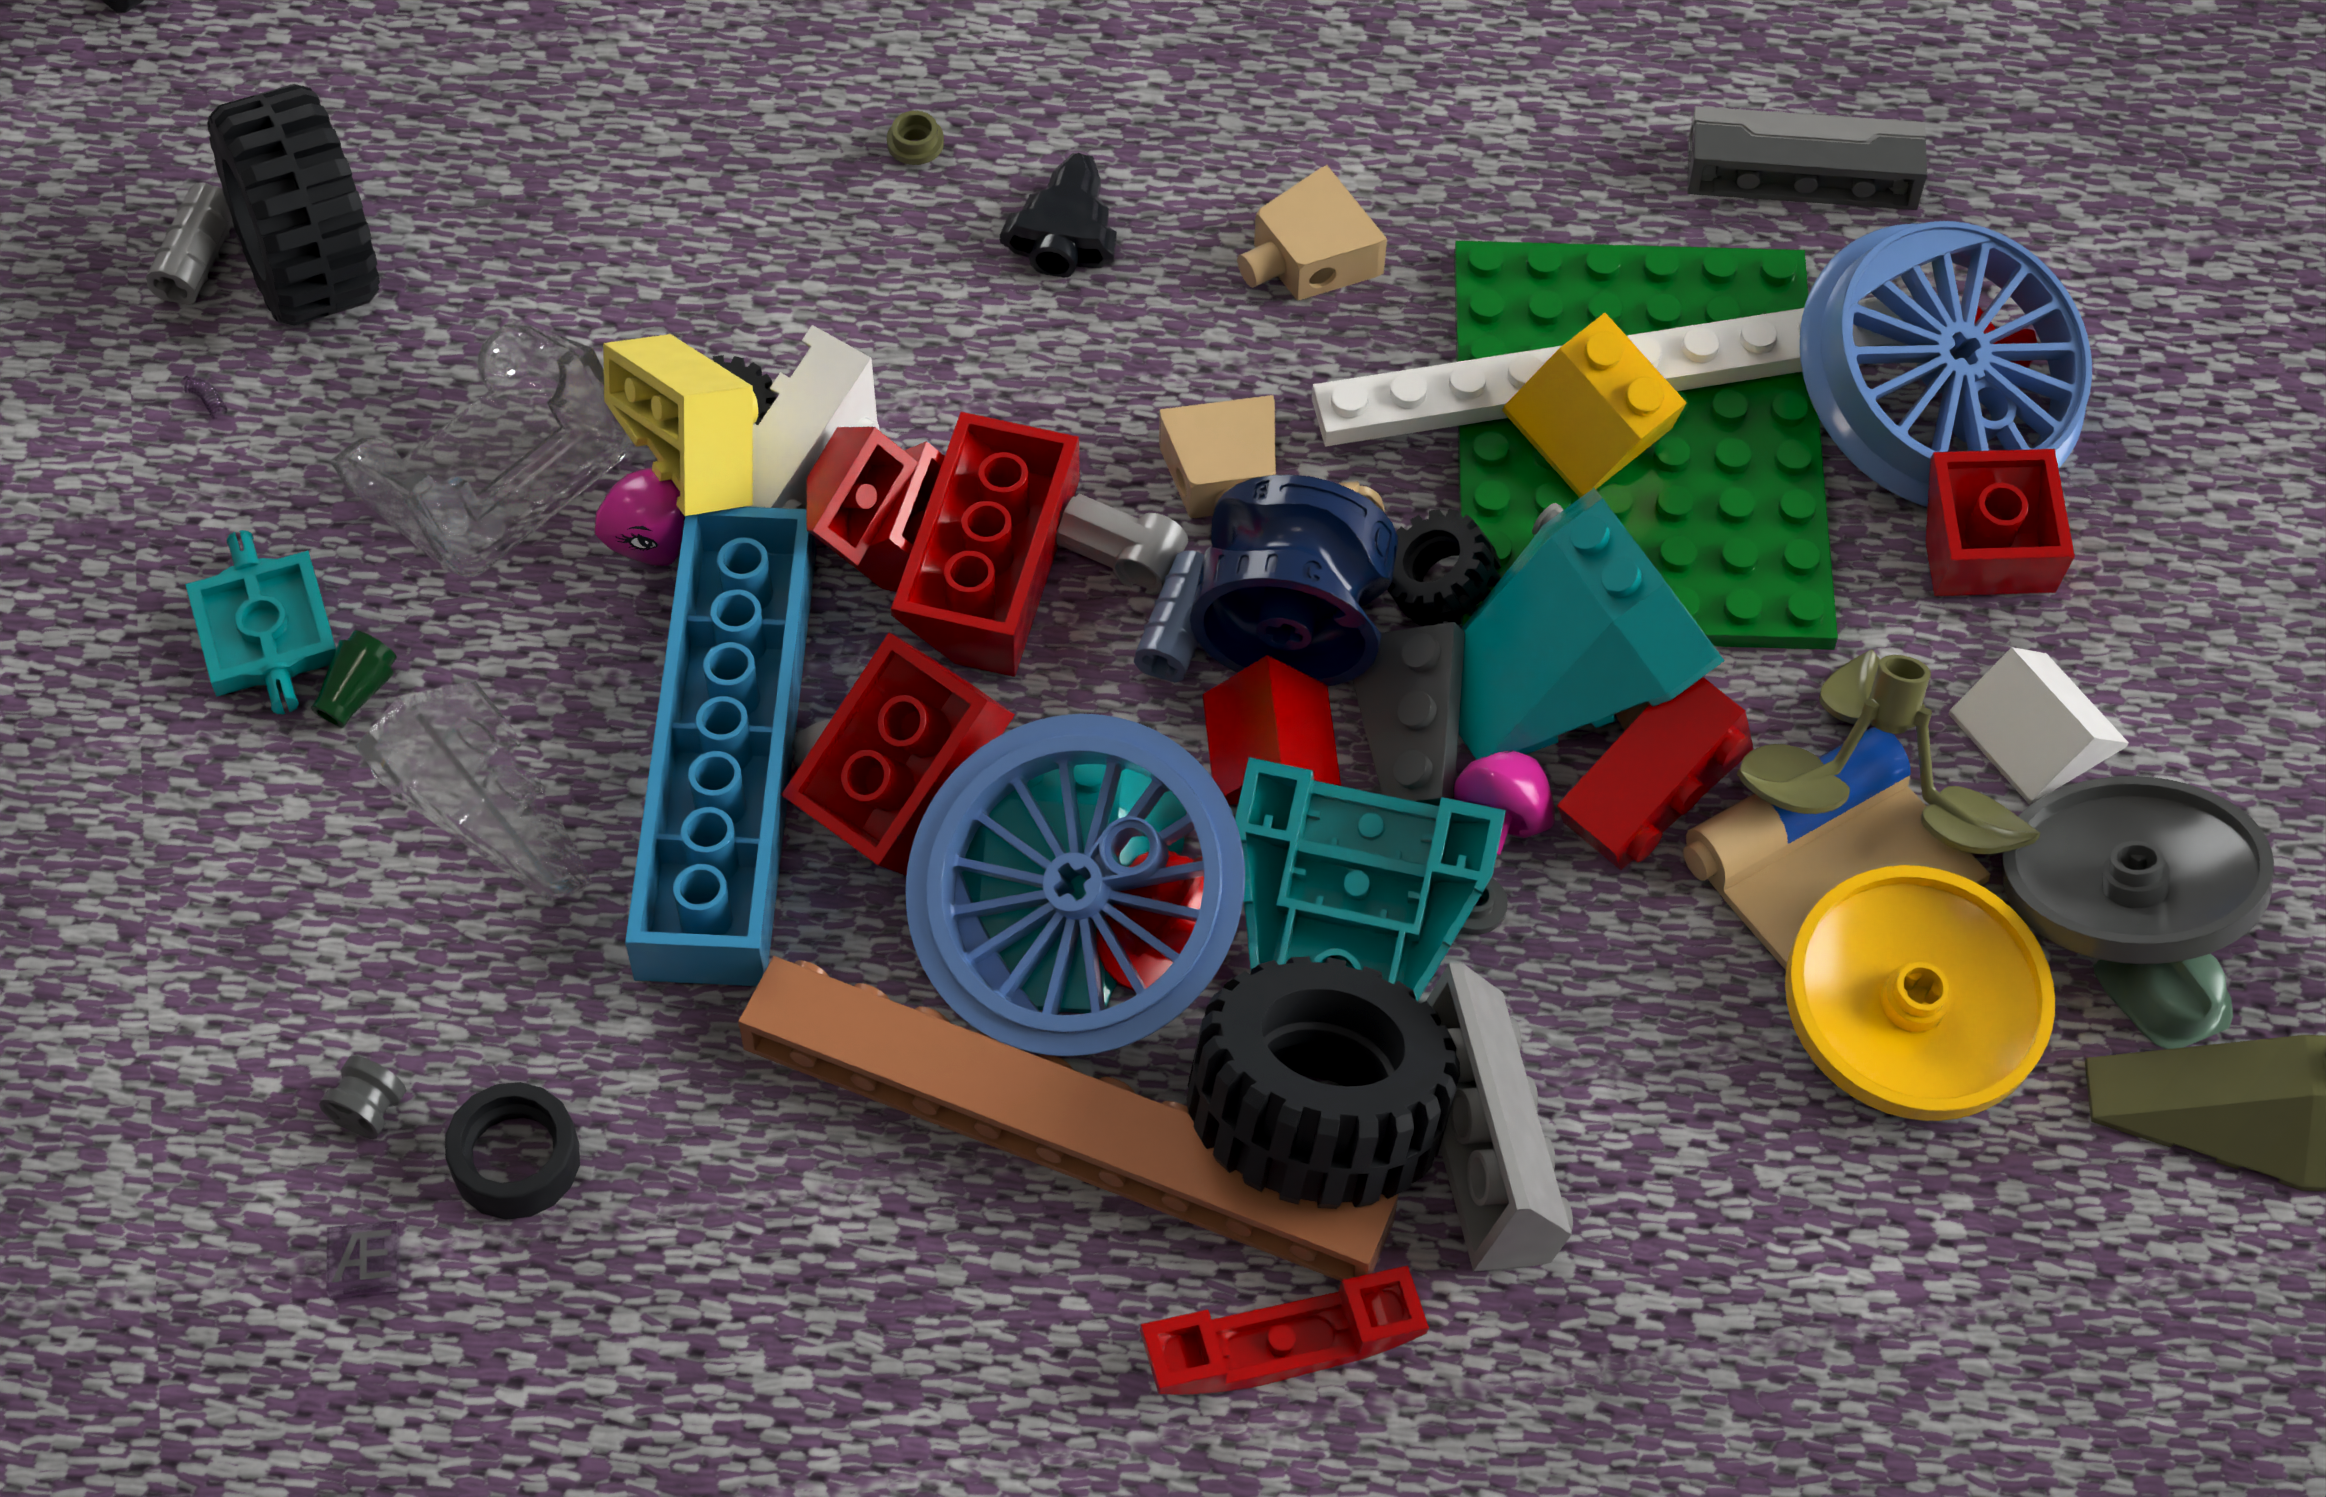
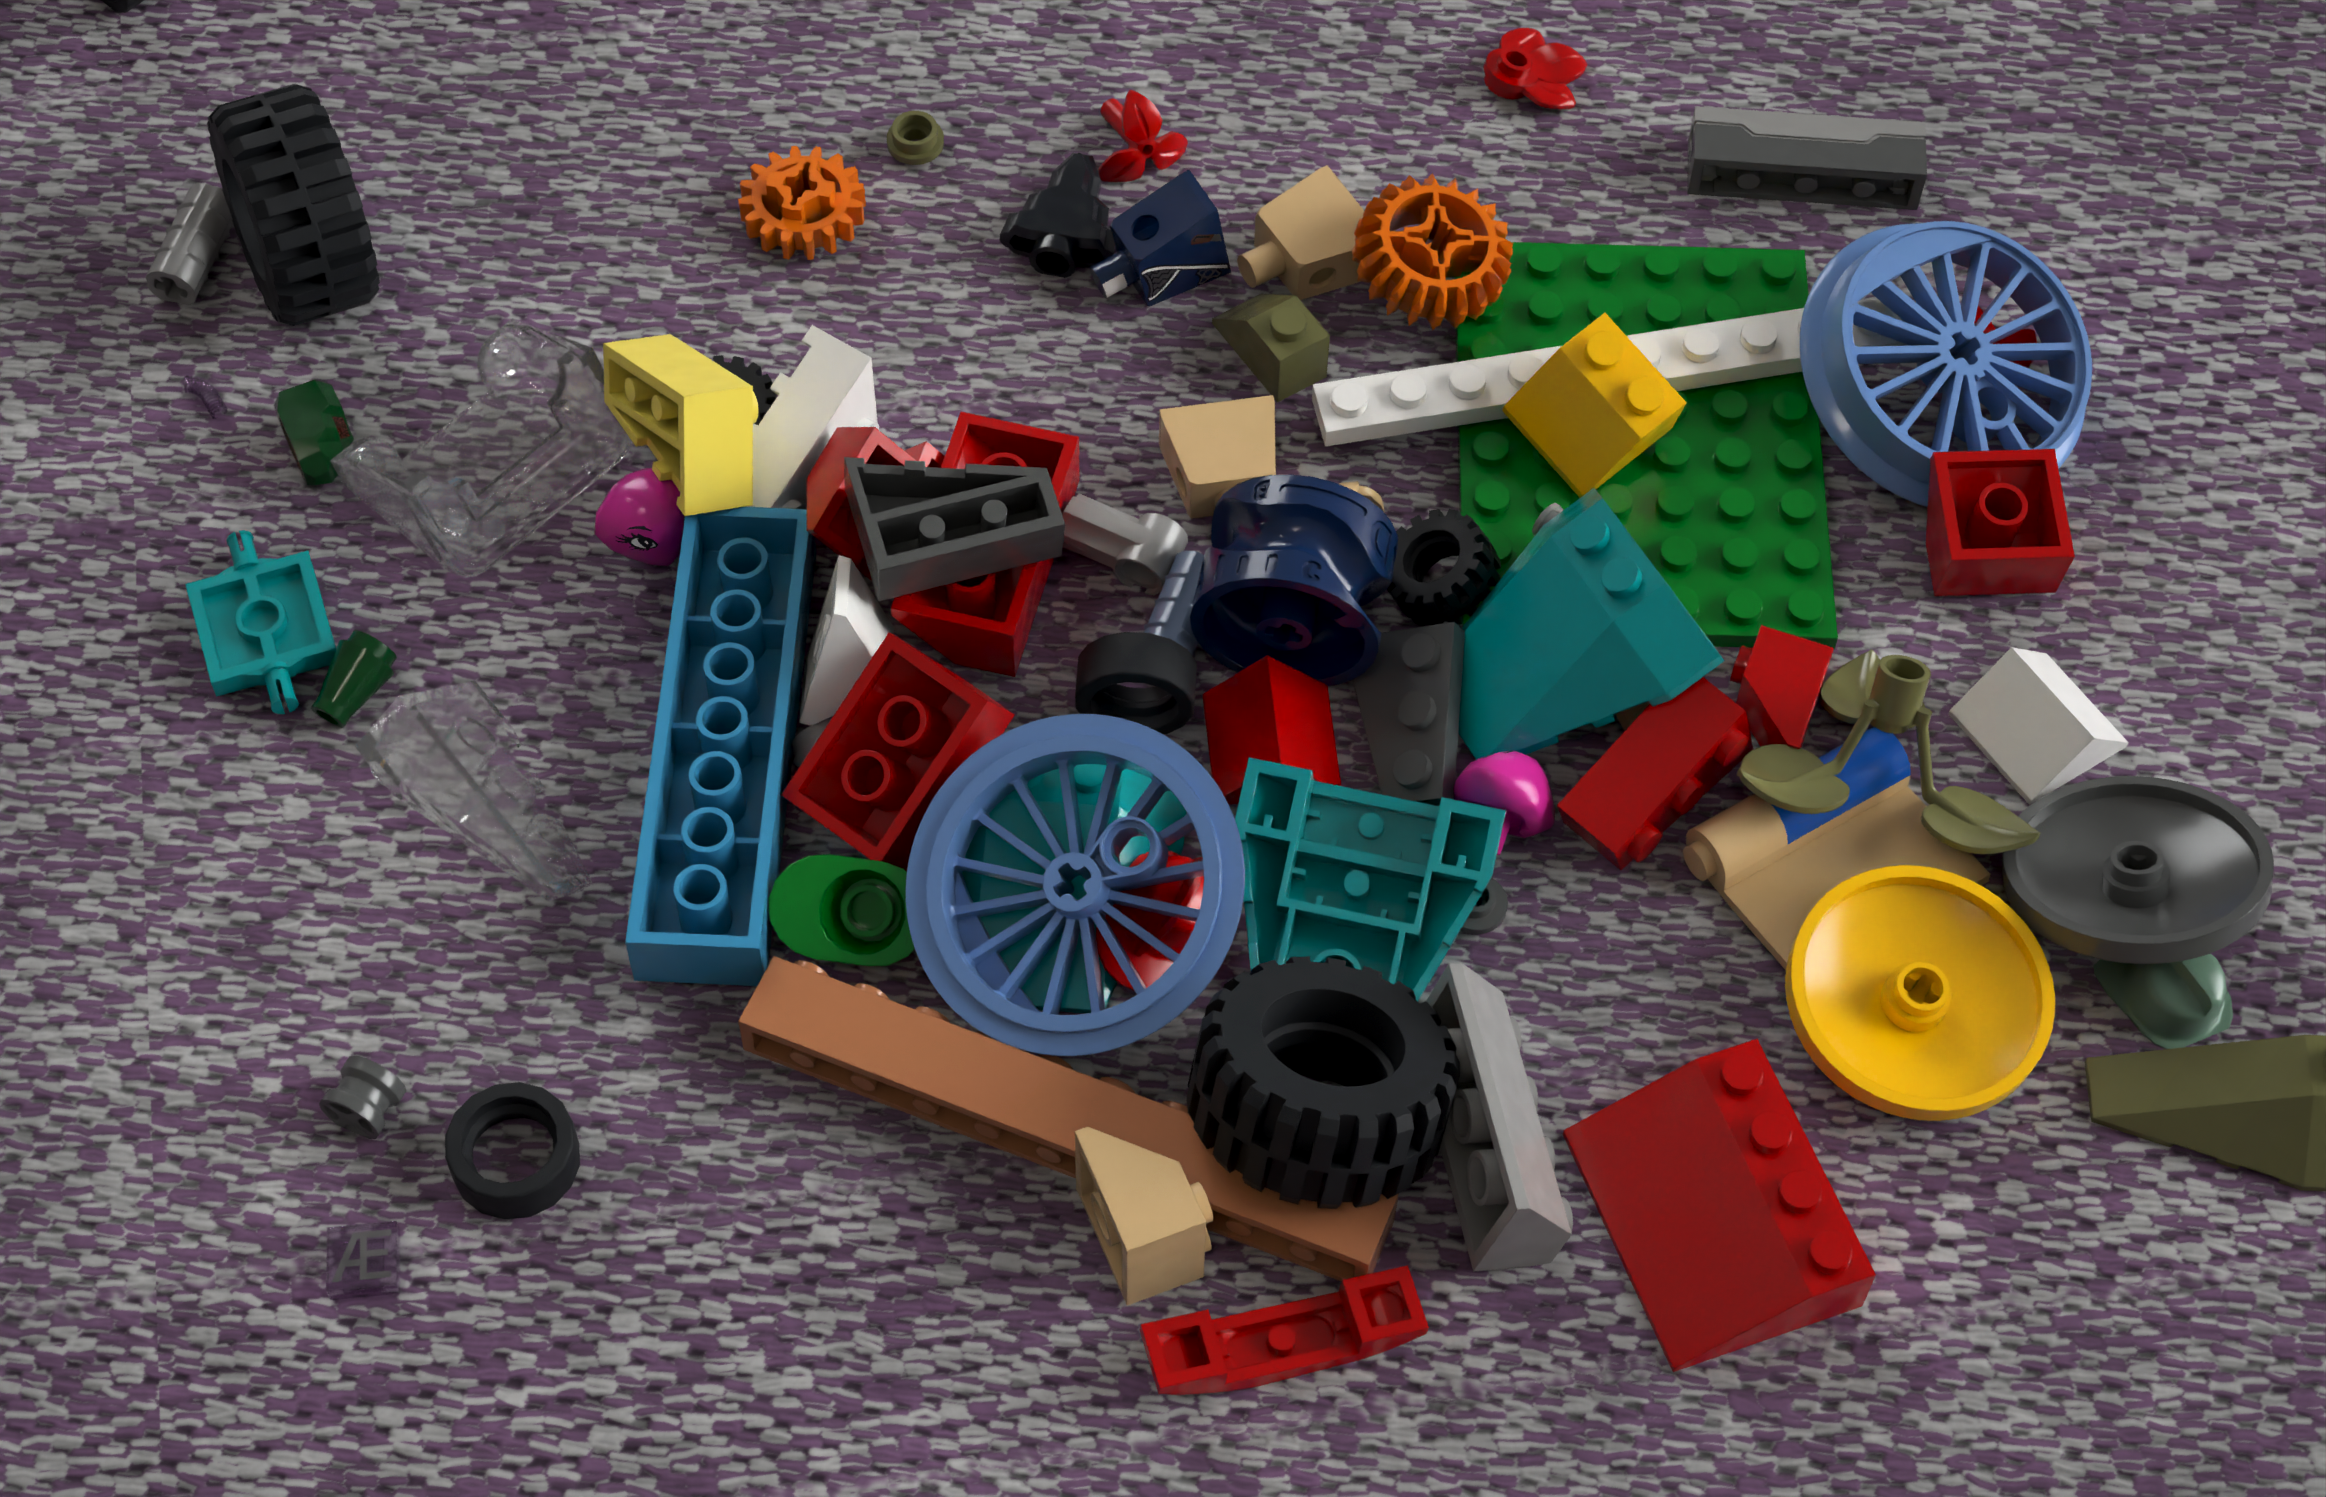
none -> dark green rock [274,380,354,485]
none -> orange gear [738,146,866,260]
none -> green piece [768,854,915,967]
none -> white slope [799,555,894,726]
none -> dark grey wedge [844,457,1065,602]
none -> black tyre [1075,632,1197,735]
none -> tan slope [1075,1127,1213,1306]
none -> dark blue torso [1090,170,1231,307]
none -> red plant [1098,90,1188,182]
none -> olive slope [1212,294,1330,403]
none -> orange gear [1352,173,1513,331]
none -> red plate [1483,28,1587,109]
none -> red slope [1563,1039,1876,1372]
none -> red slope [1730,625,1834,749]

